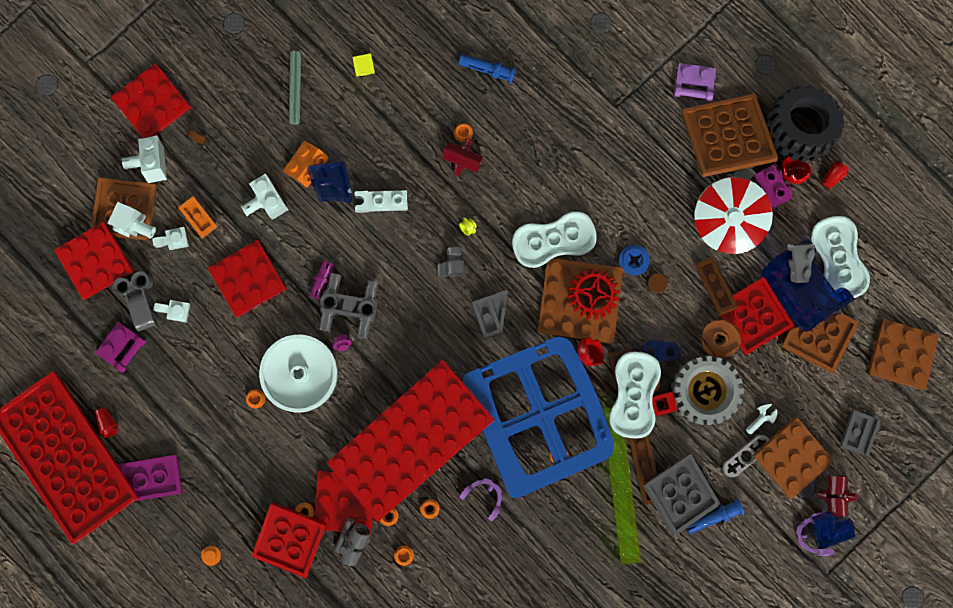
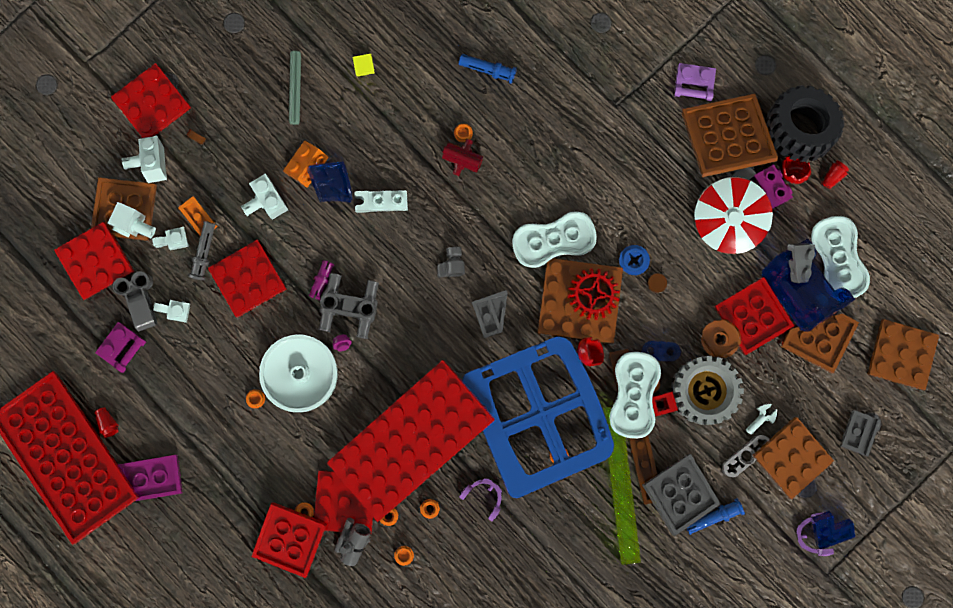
orange plate [201,546,221,566] -> none
neon yellow plate [459,218,477,236] -> none
reddish brown plate [695,257,737,316] -> none
dark red pin [818,476,858,517] -> none
none -> dark grey pin [188,221,216,280]

